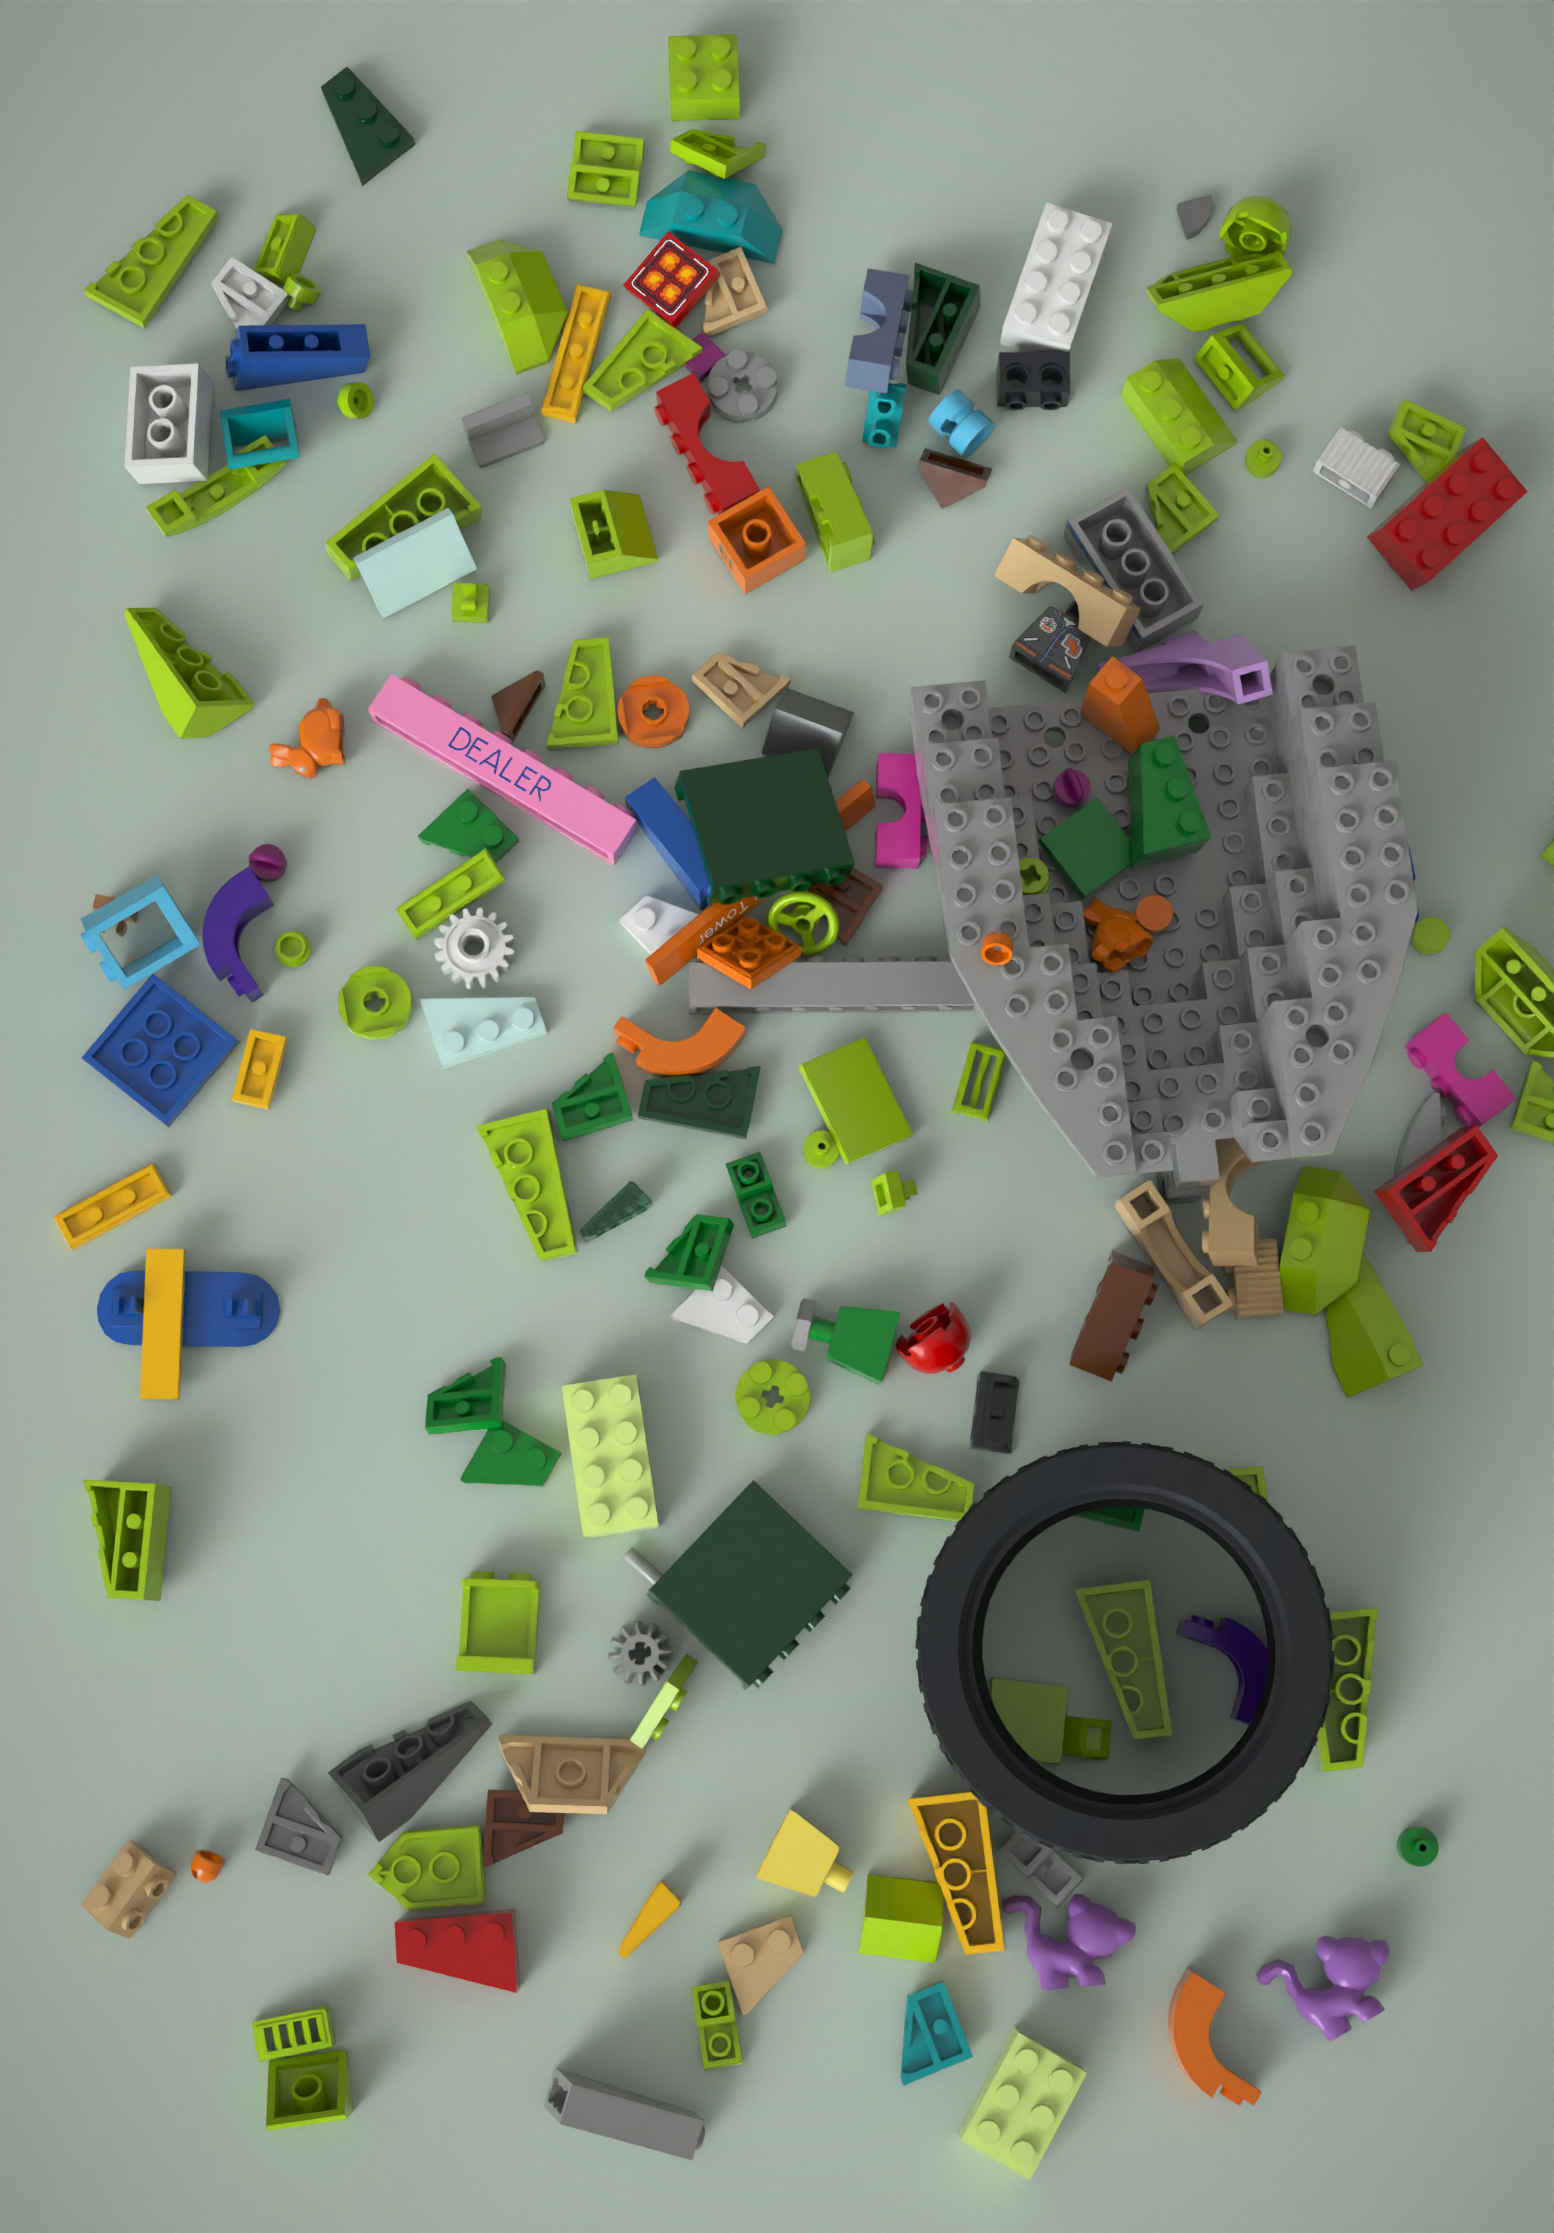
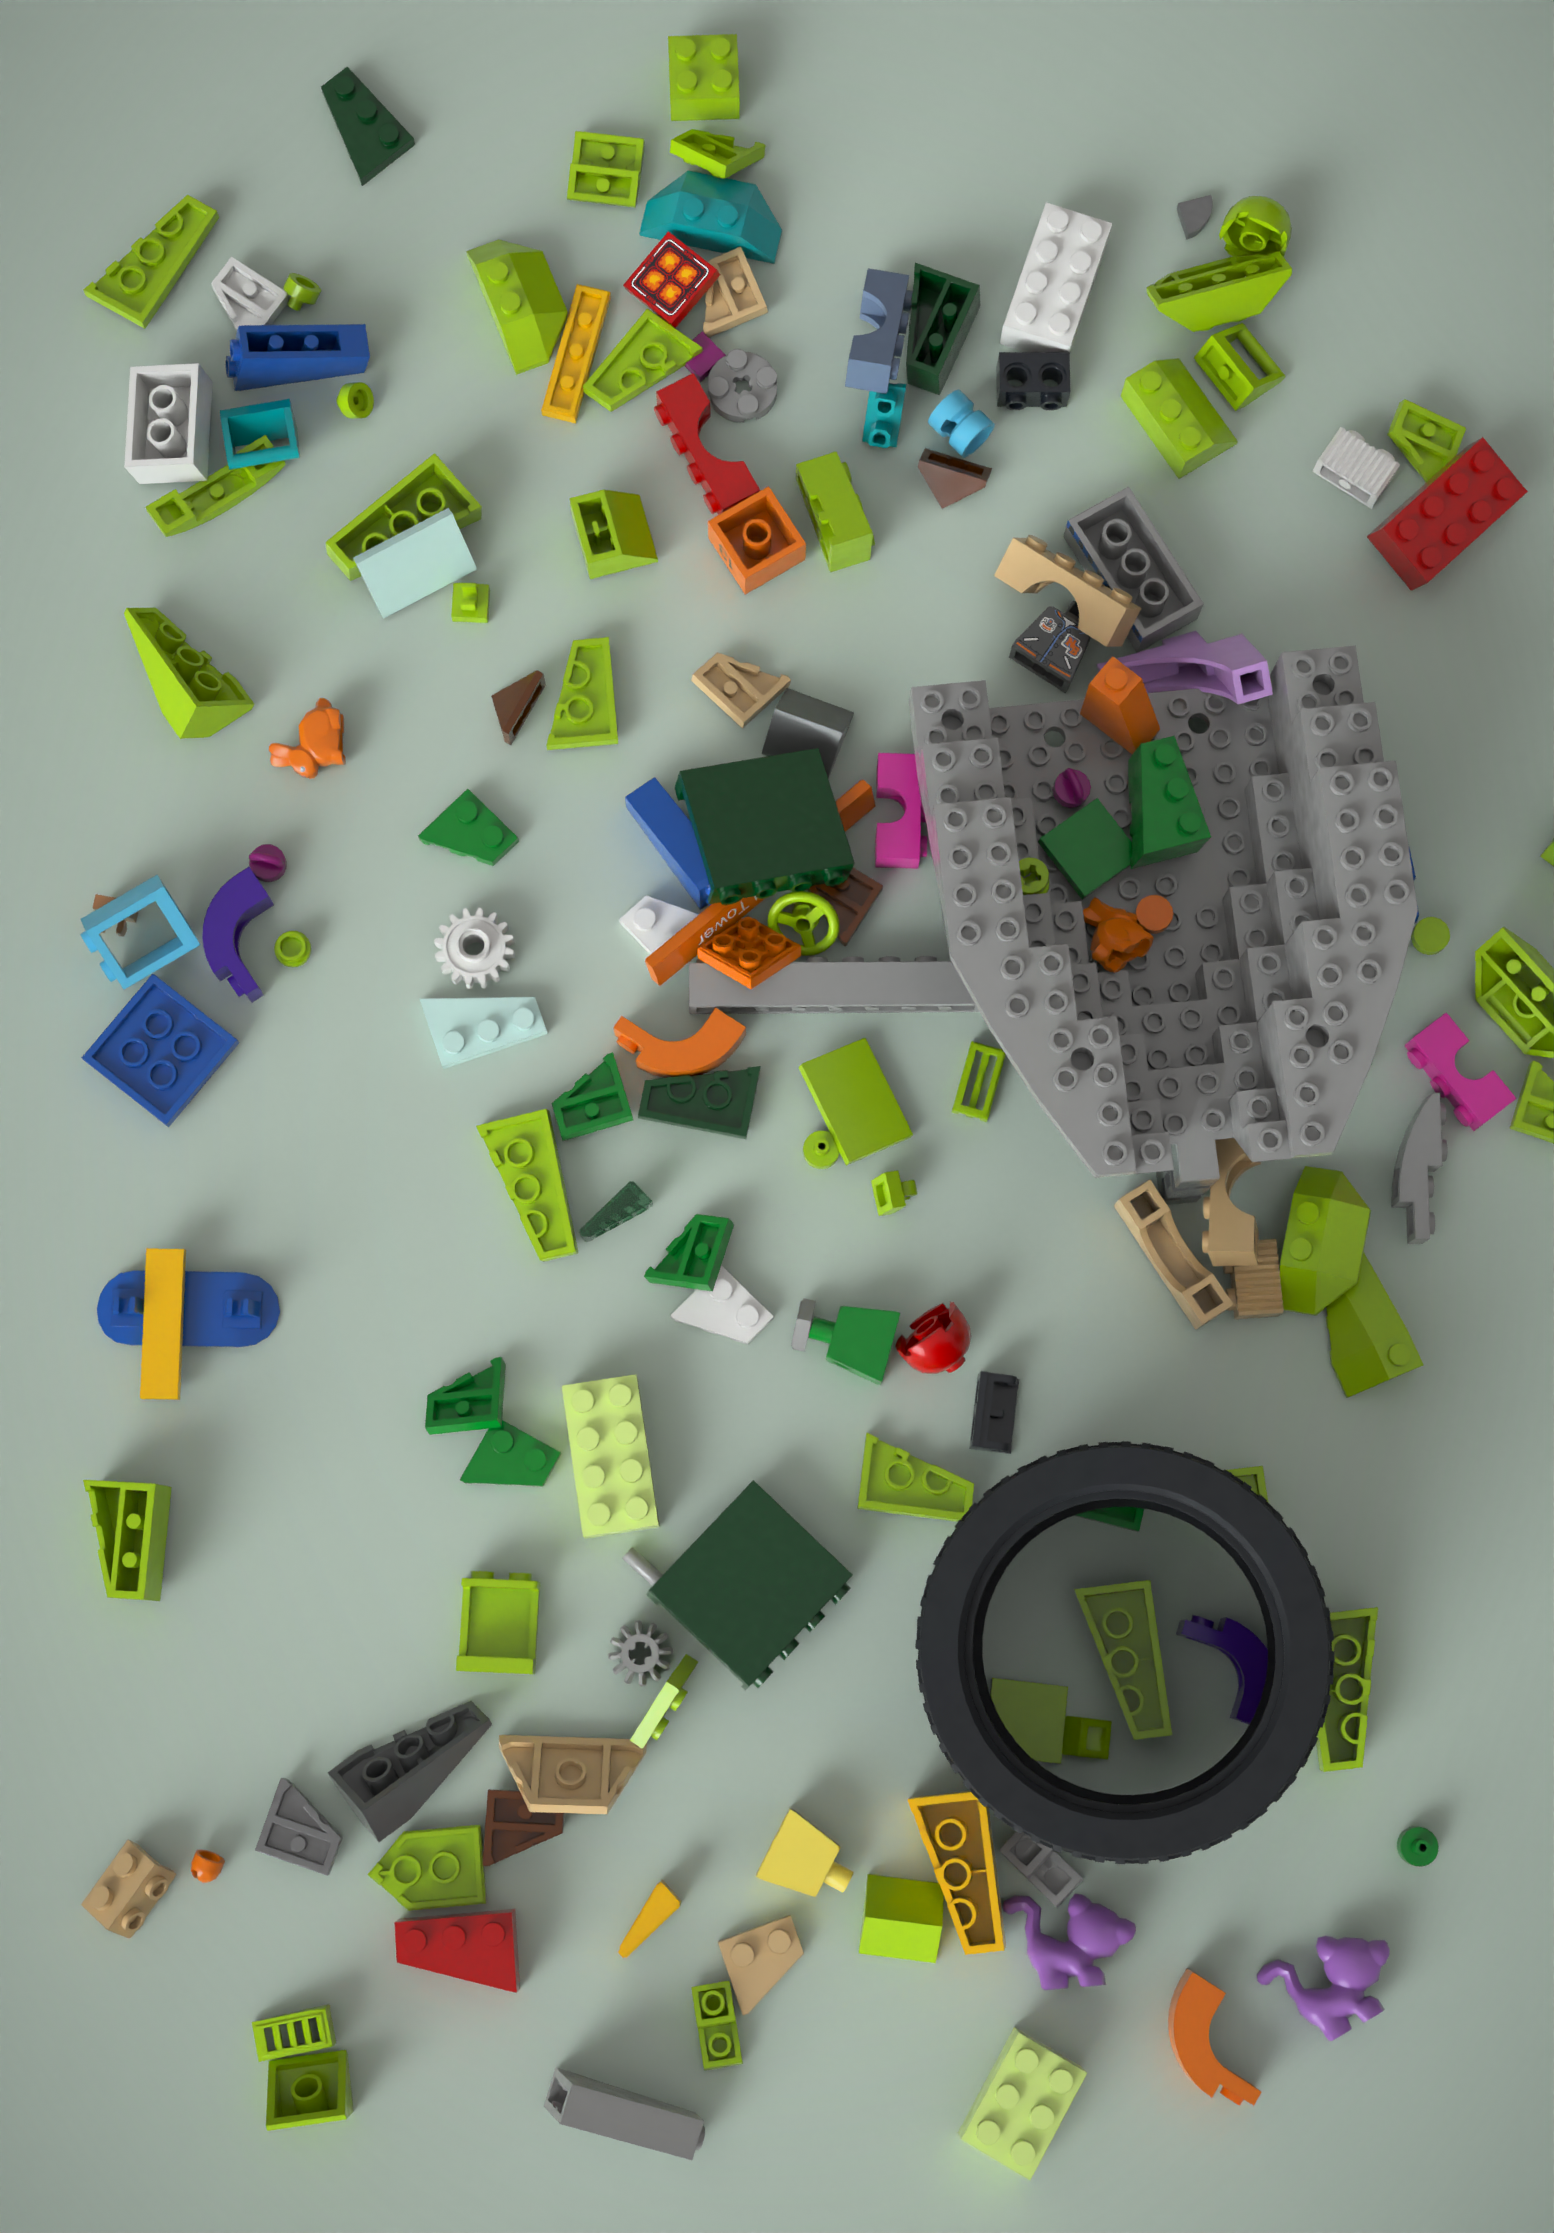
yellow tile [54,1163,172,1250] -> none
yellow plate [232,1029,288,1110] -> none
lime slope [254,214,316,286] -> none
lime plate [338,966,413,1040] -> none
bright pink brick [368,674,638,865] -> none
lime tile [396,848,507,941] -> none
light grey panel [461,392,544,468] -> none
orange plate [617,675,689,749] -> none
green slope [726,1152,787,1239] -> none
lime plate [735,1359,810,1435] -> none
teal wing [900,1980,973,2086] -> none
orange hinge [981,931,1013,965] -> none
reddish brown wedge [1069,1250,1158,1382] -> none
lime wing [1146,463,1220,555] -> none
lime tile [1244,439,1282,478] -> none
red wedge [1374,1125,1498,1252] -> none

